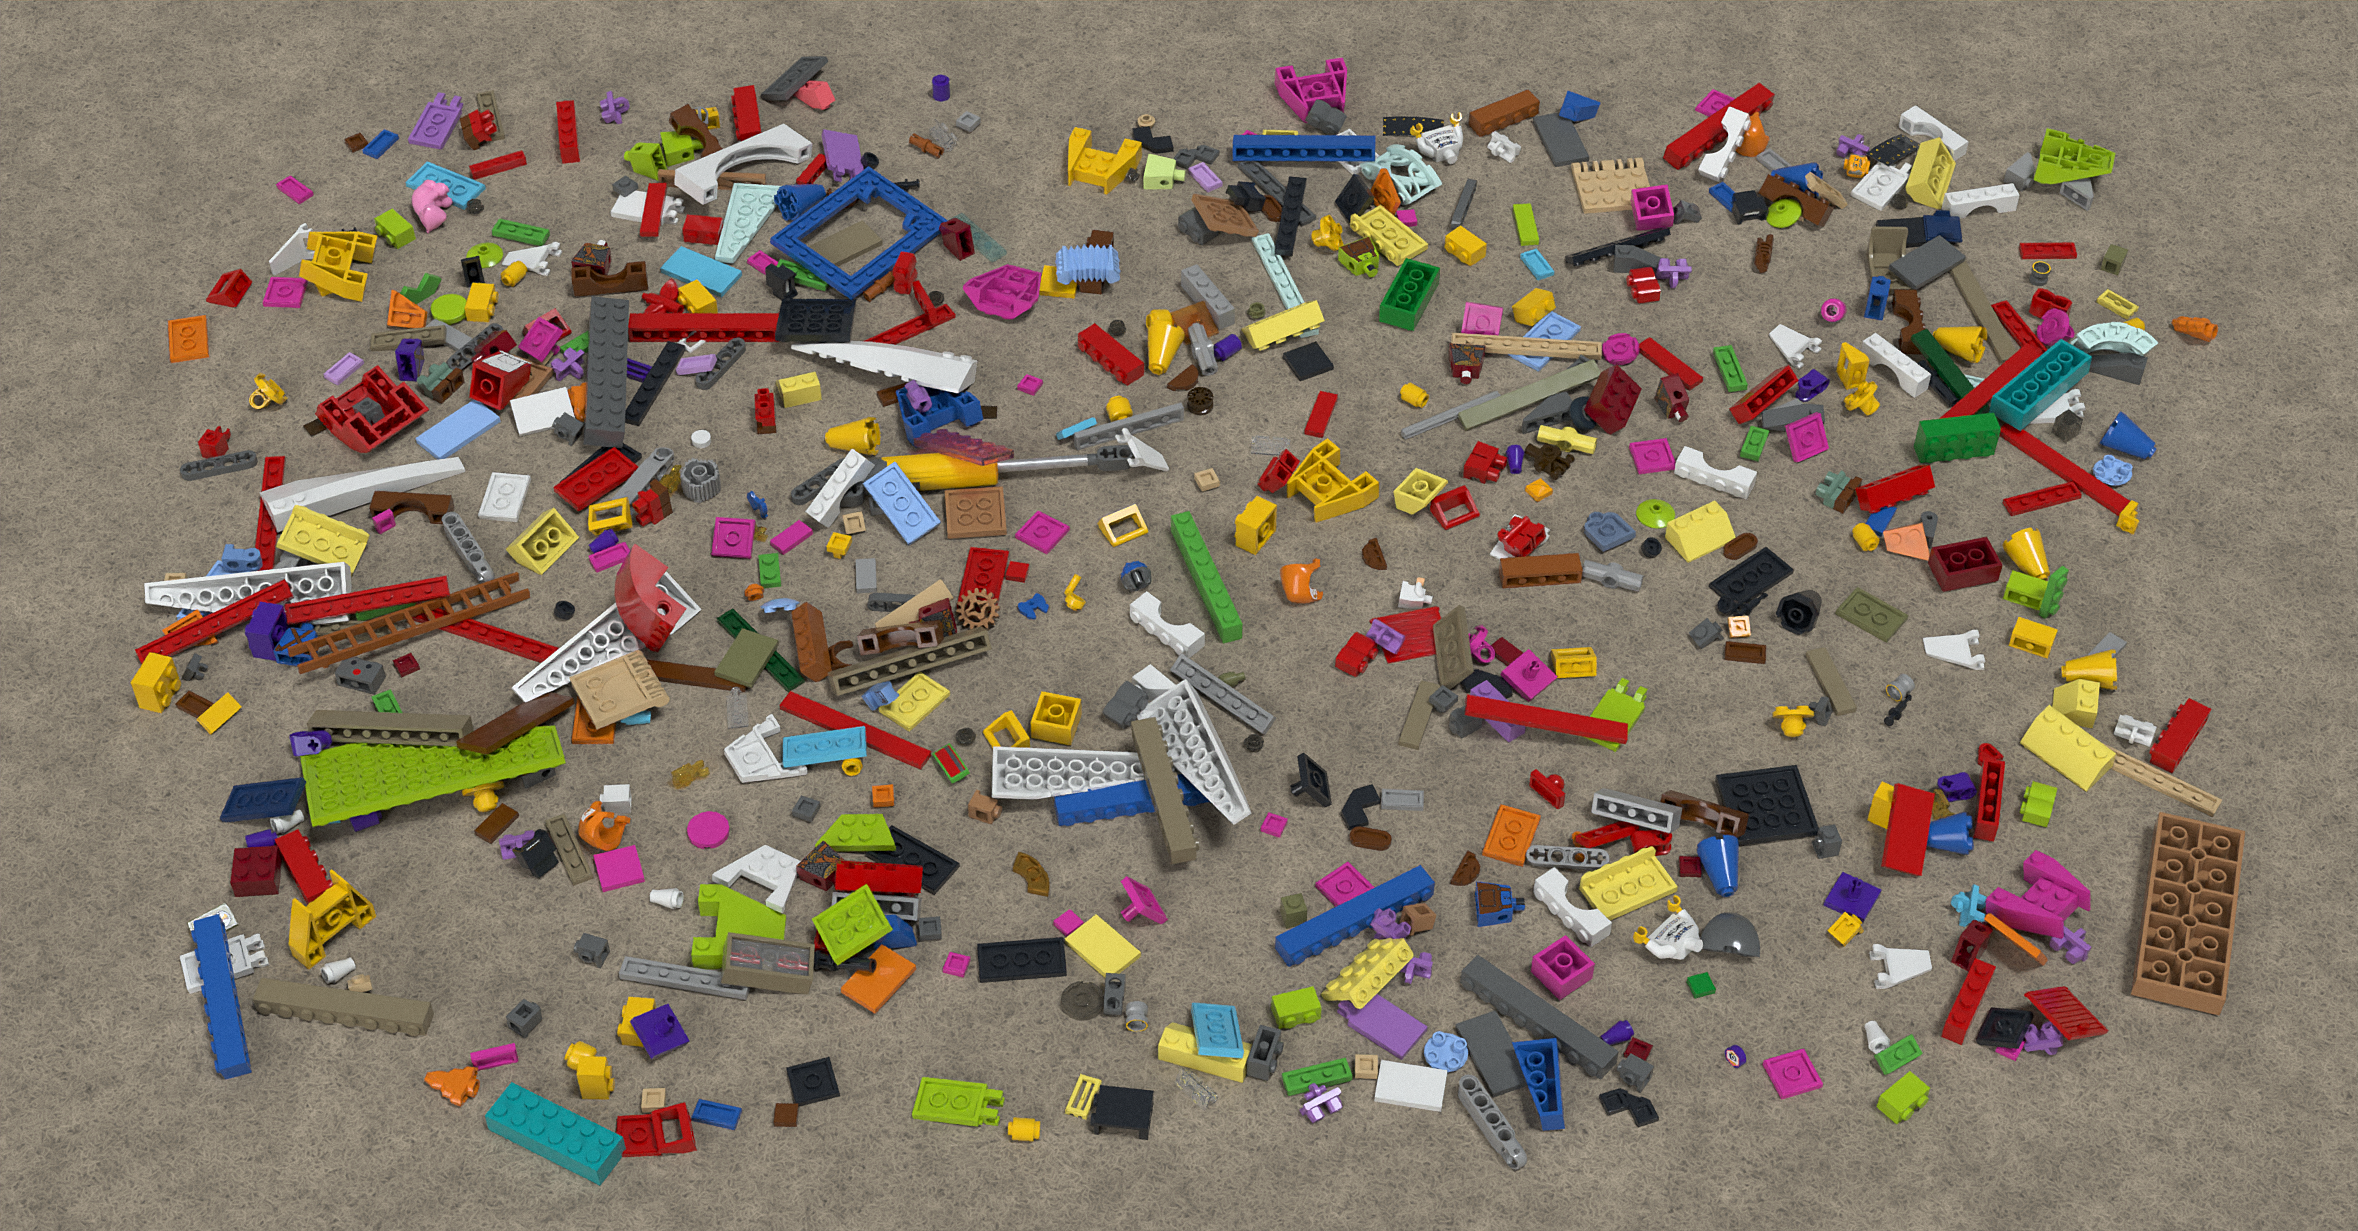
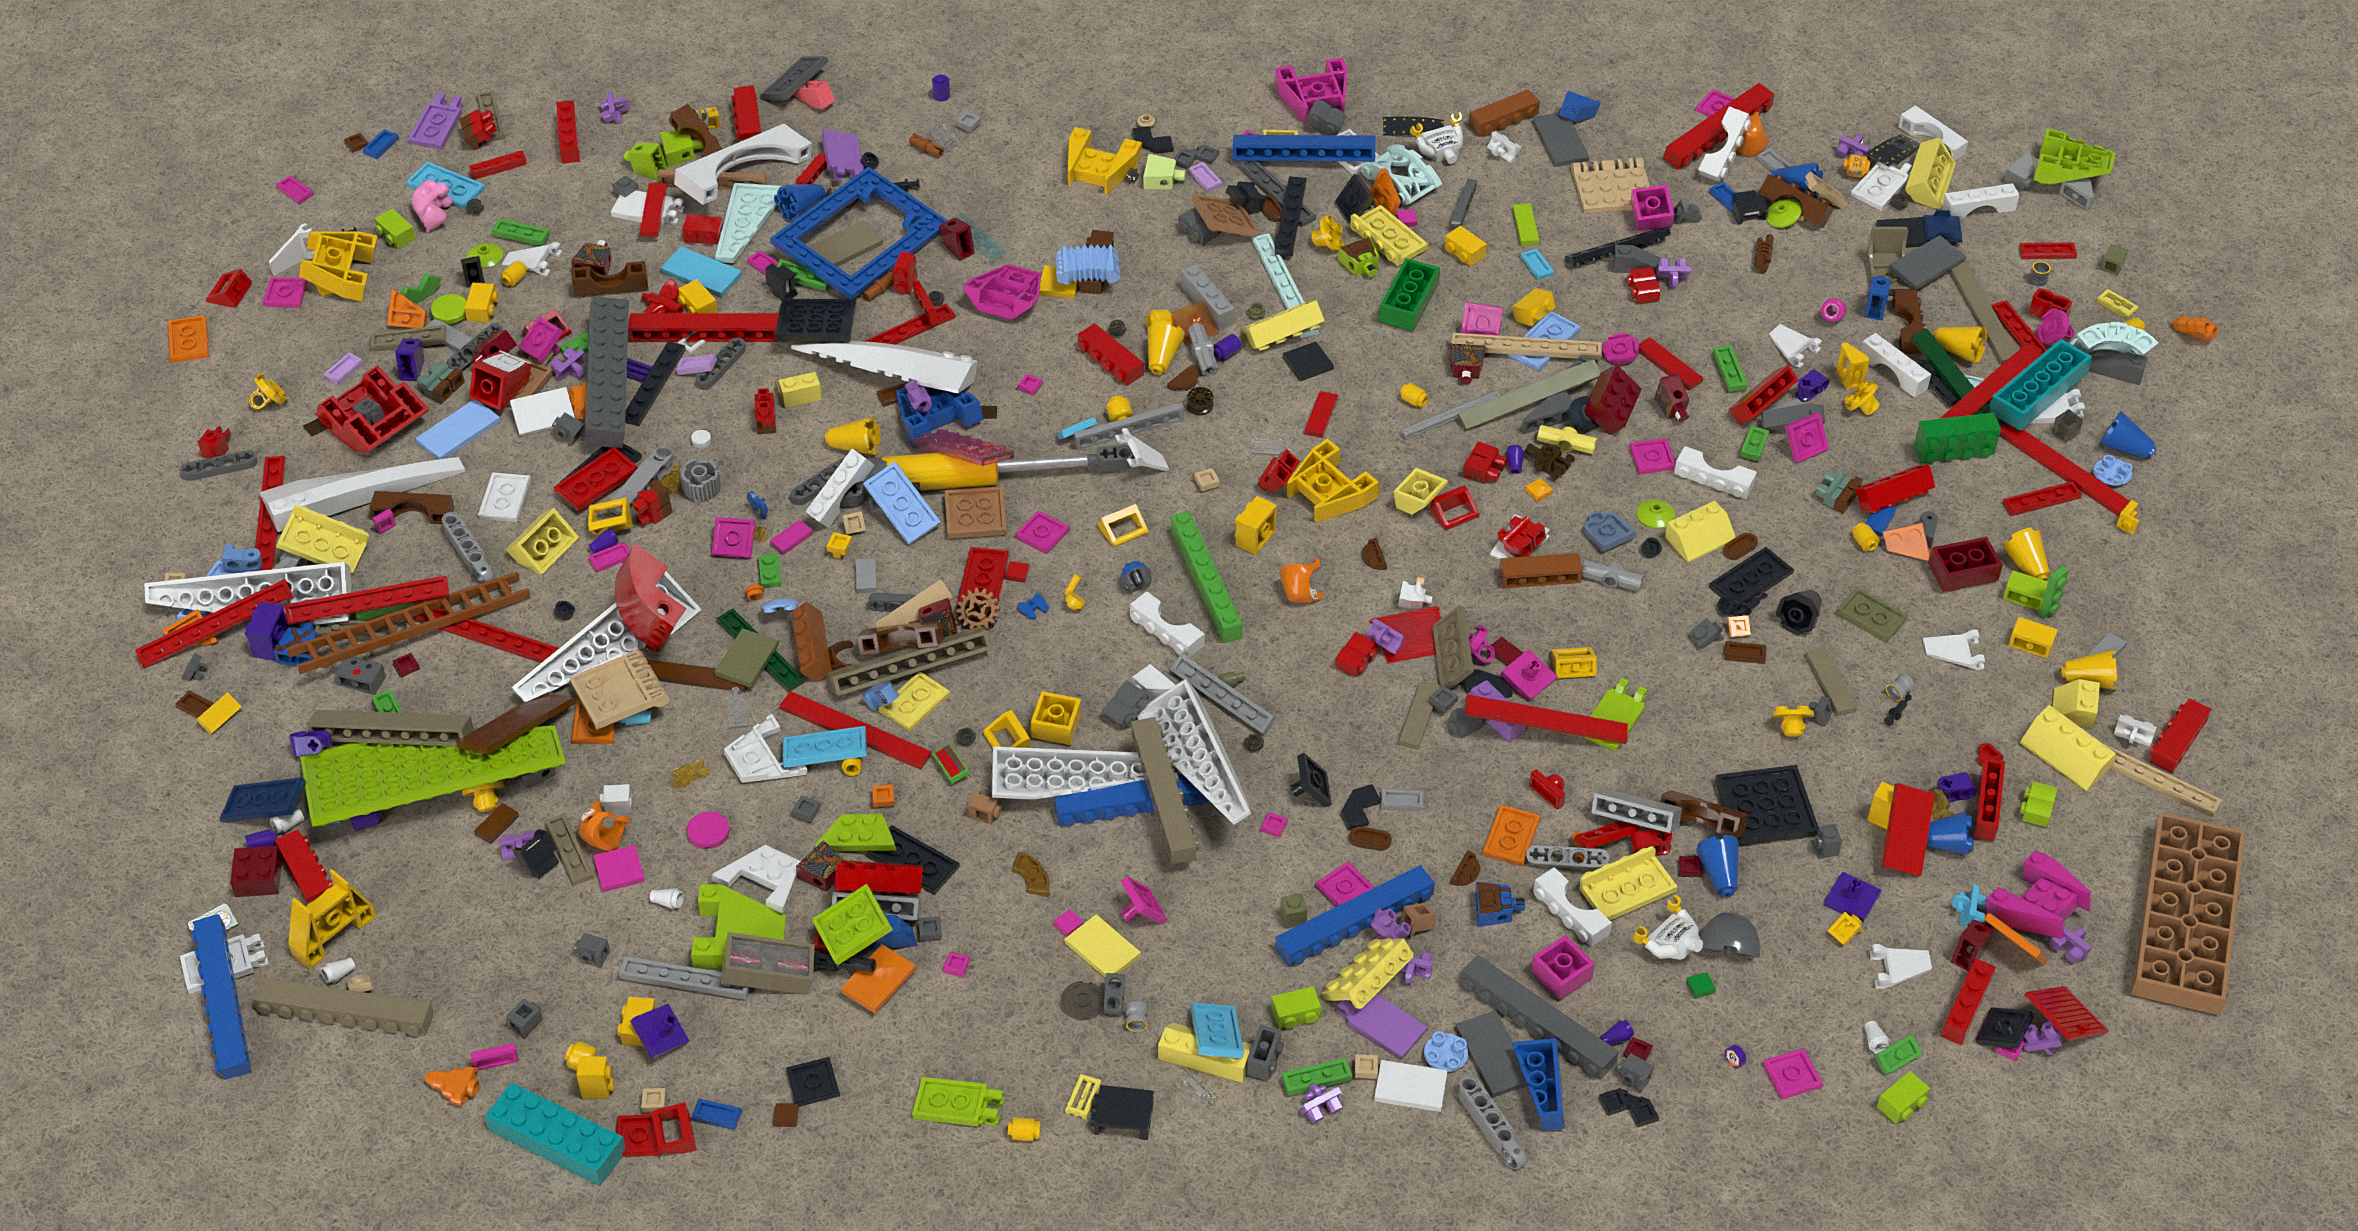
yellow brick [130,652,181,713] -> none
black tile [977,937,1067,983] -> none

